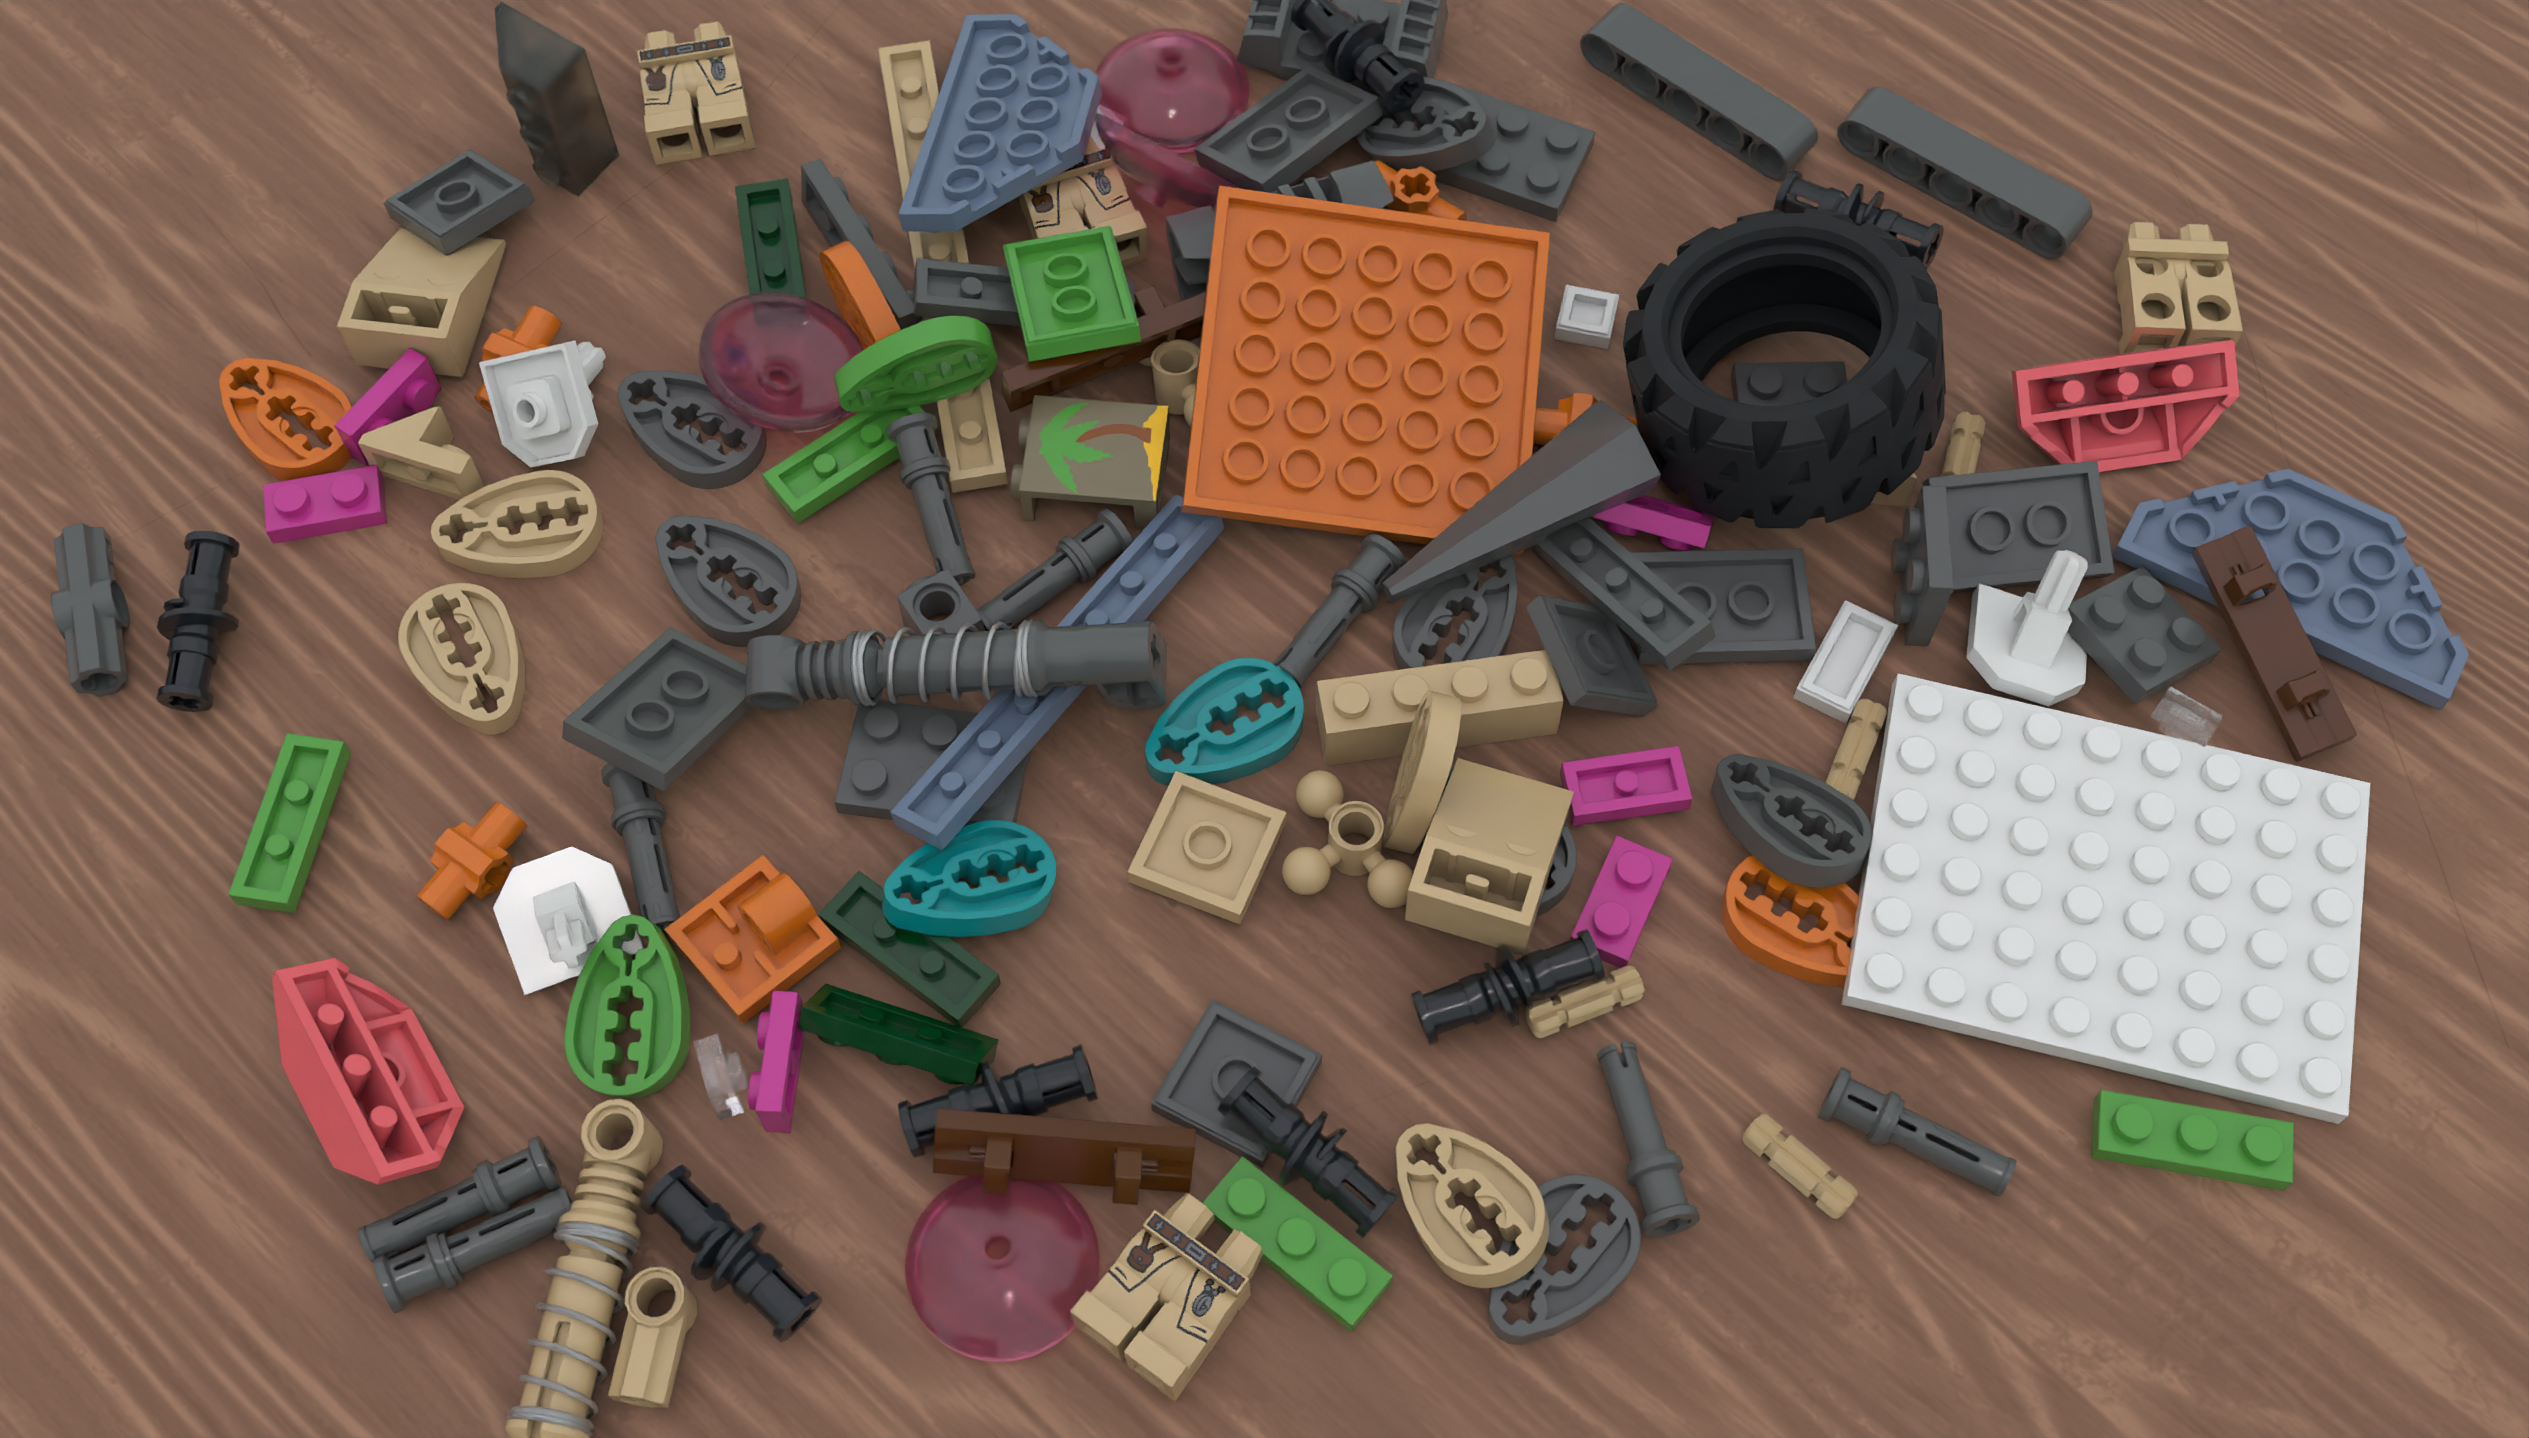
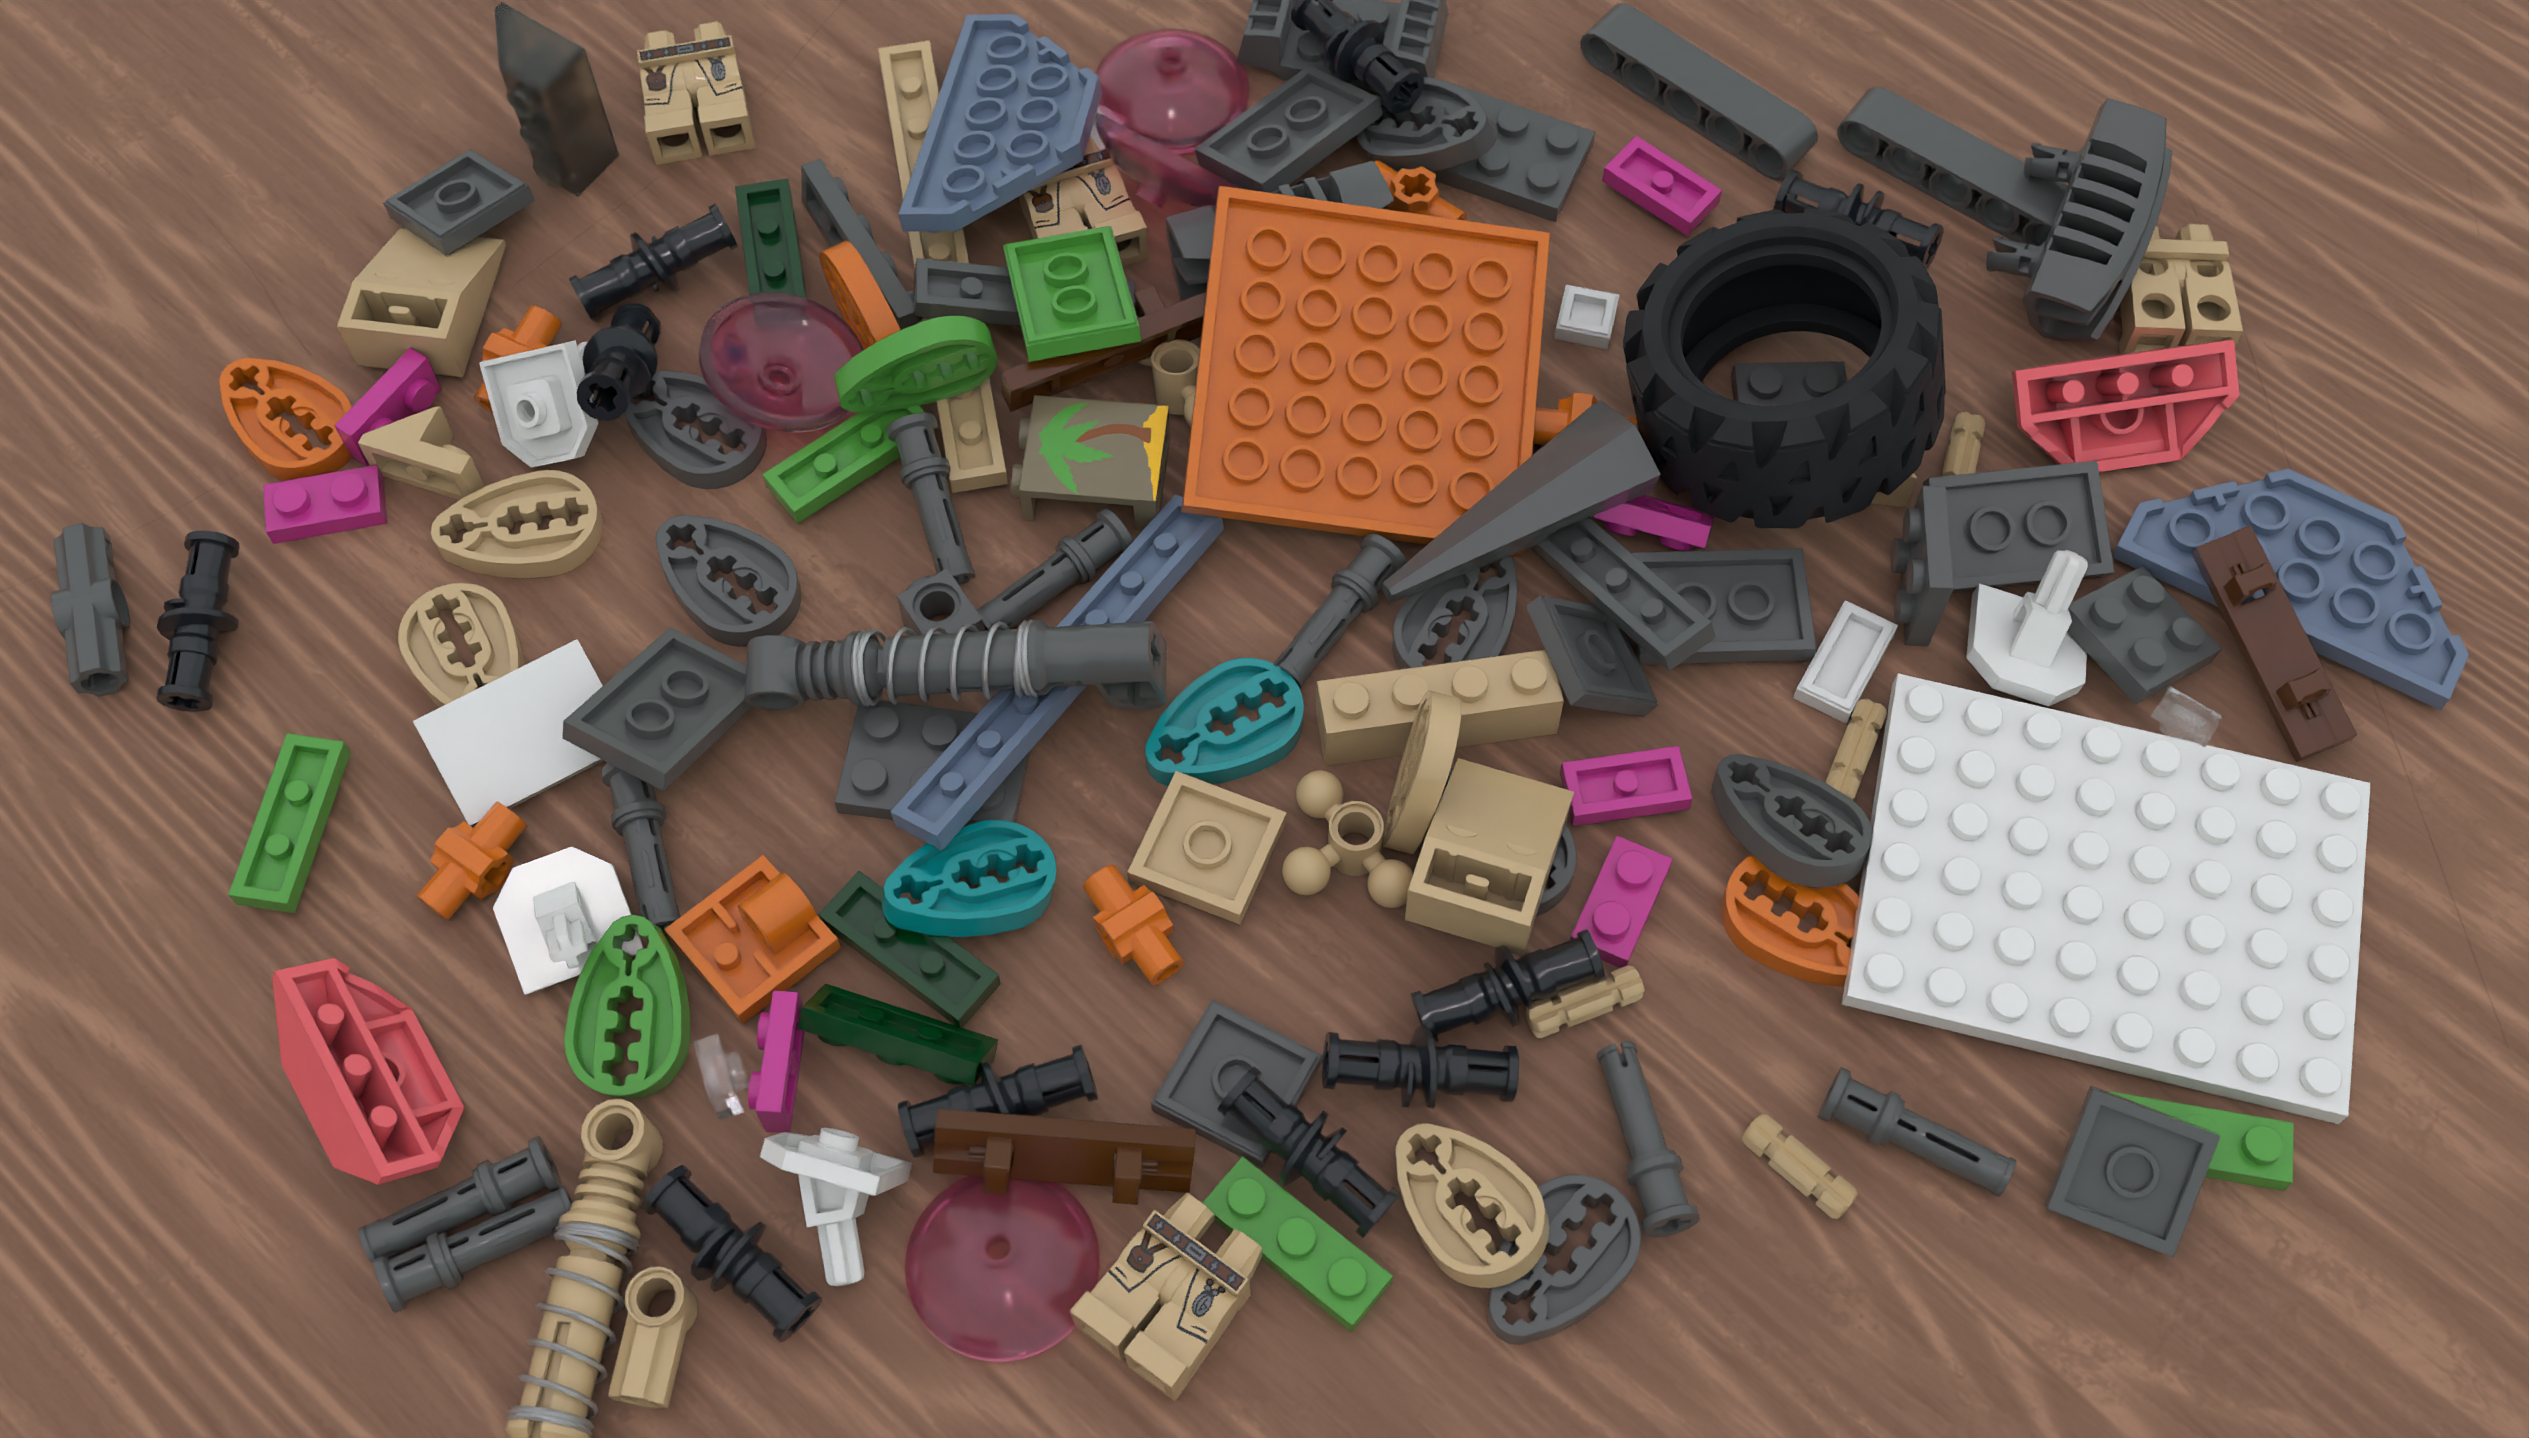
none -> white tile [413,639,604,828]
none -> black piece [569,204,738,321]
none -> black piece [576,303,661,421]
none -> white piece [760,1128,912,1286]
none -> orange axle [1083,865,1184,985]
none -> black piece [1322,1026,1519,1109]
none -> dark pink plate [1602,136,1722,236]
none -> dark grey piece [1986,98,2172,341]
none -> dark grey plate [2045,1085,2221,1257]

